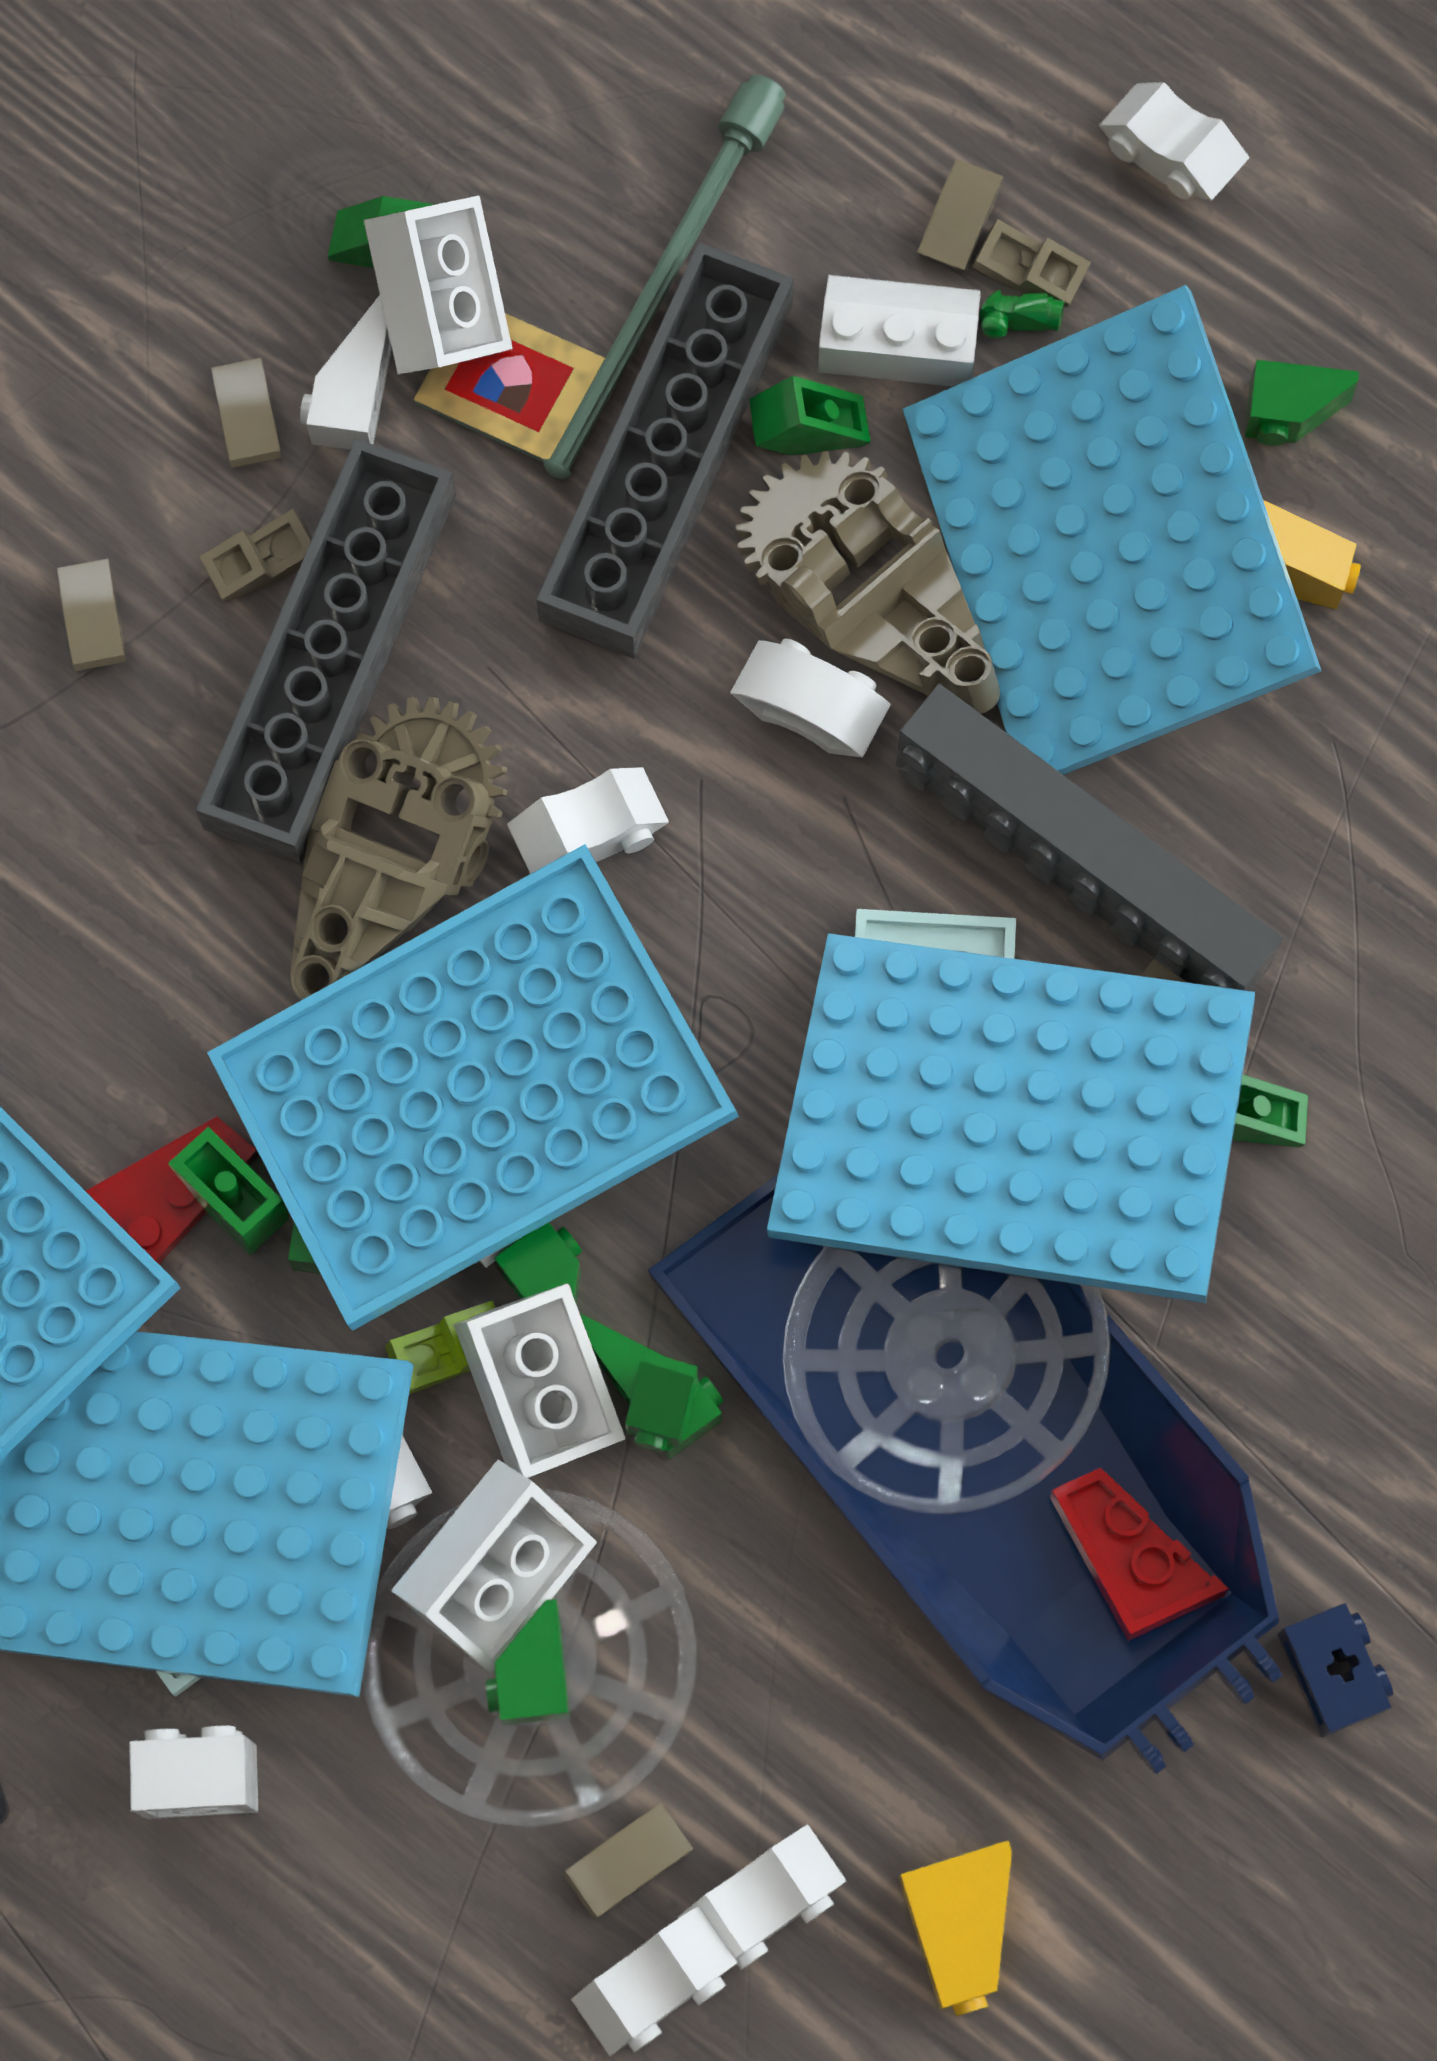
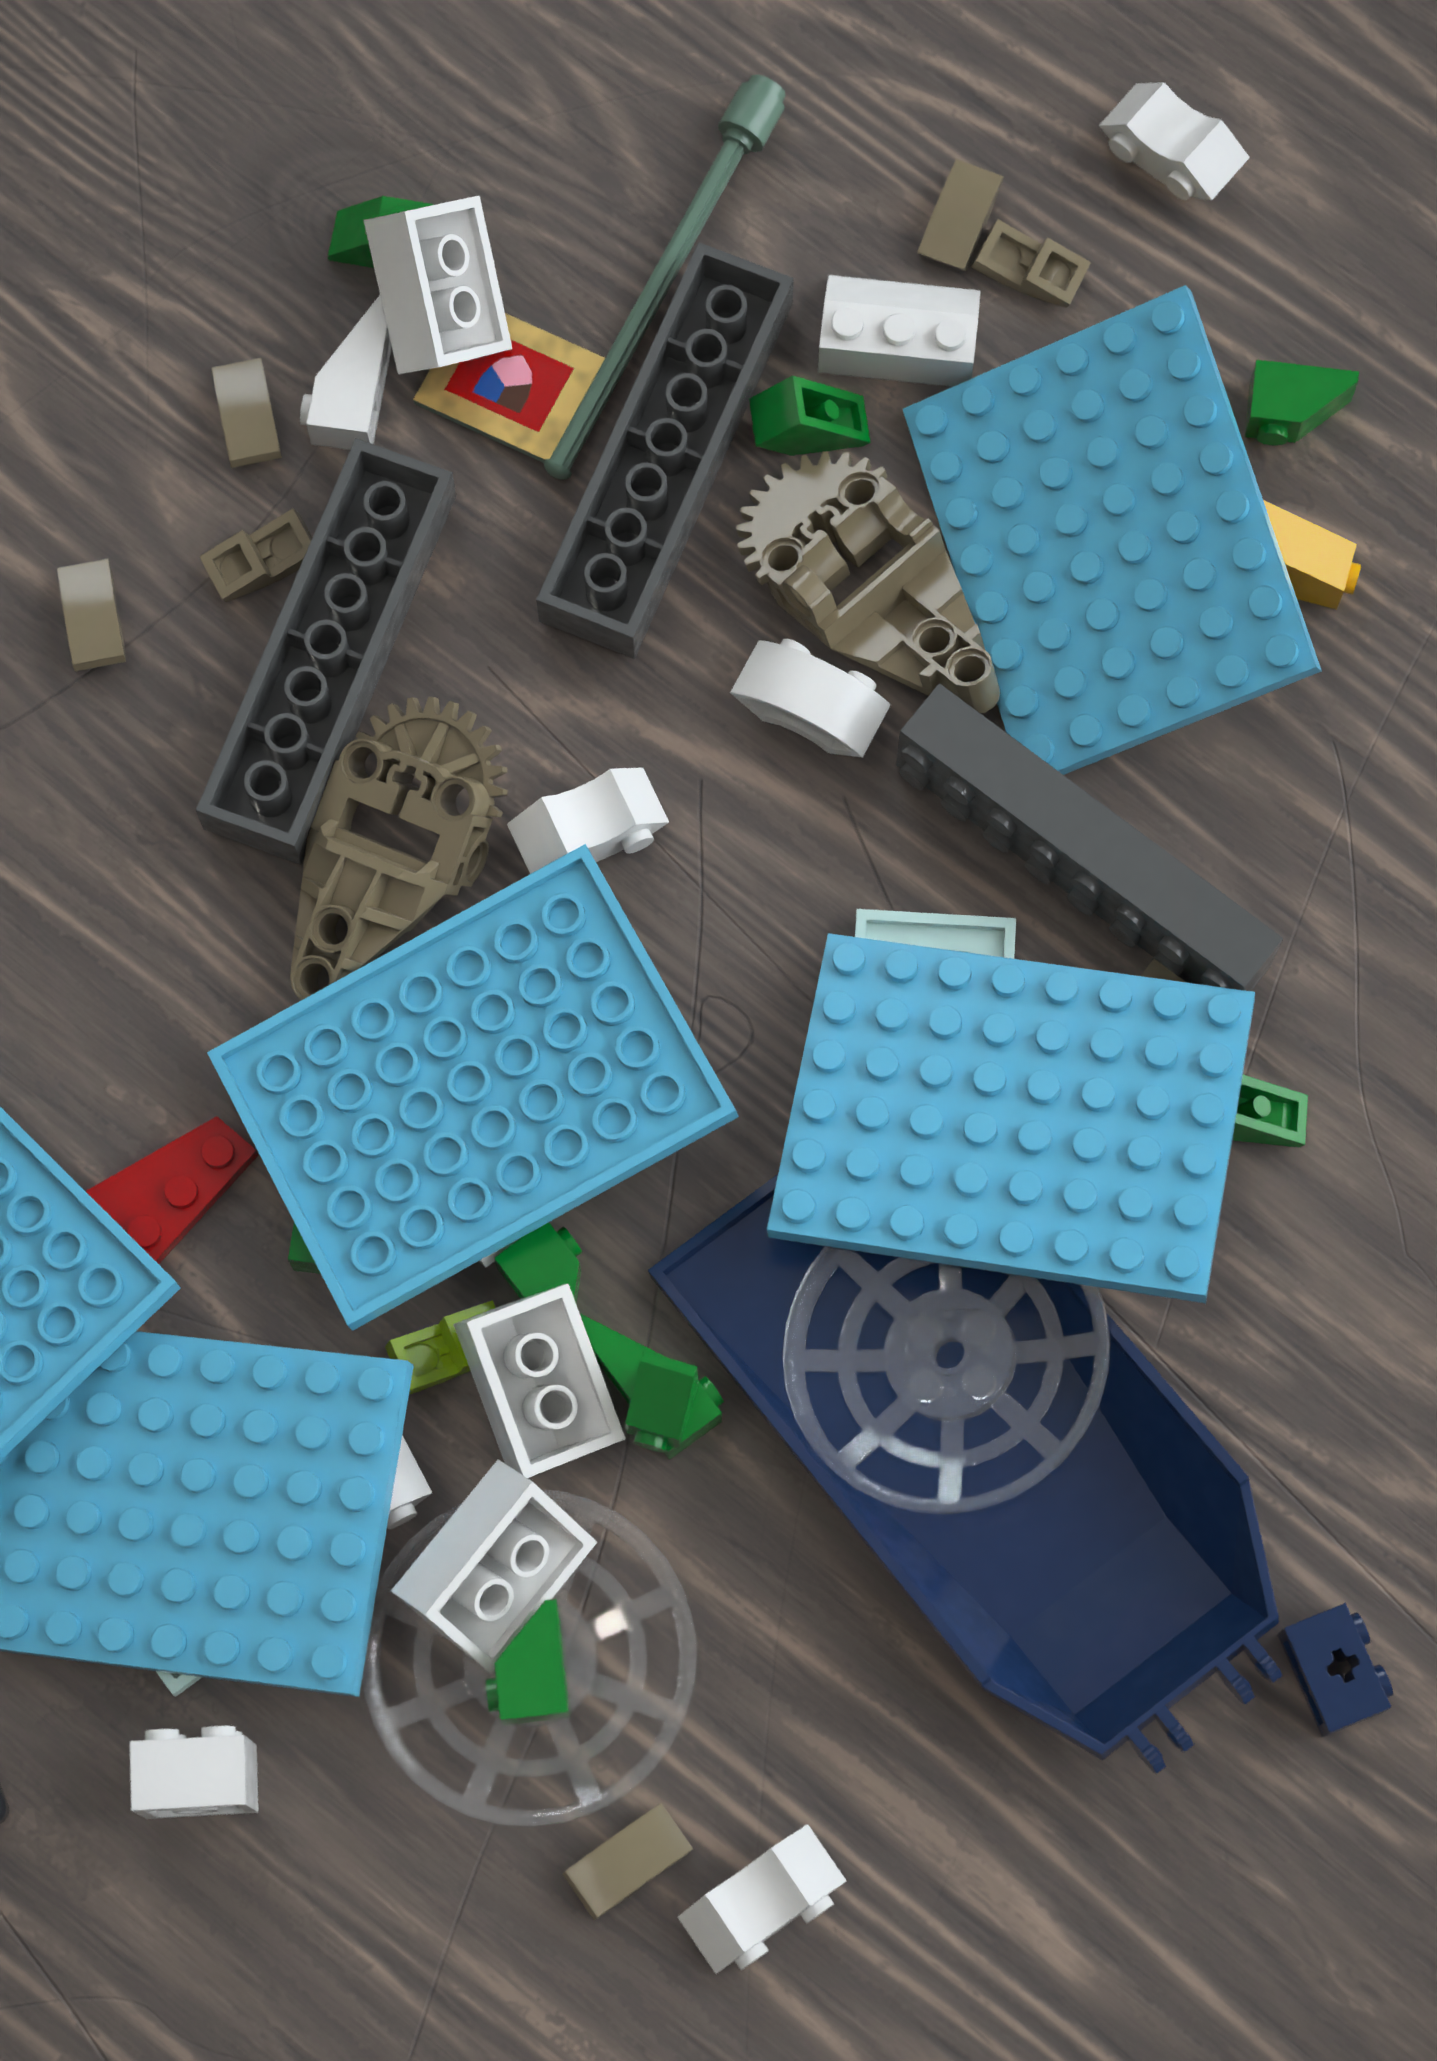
green slope [168,1127,289,1255] -> none
white brick [571,1906,738,2056] -> none
yellow slope [898,1840,1012,2017] -> none
green arm [979,290,1065,339] -> none
red wing [1050,1468,1229,1641] -> none

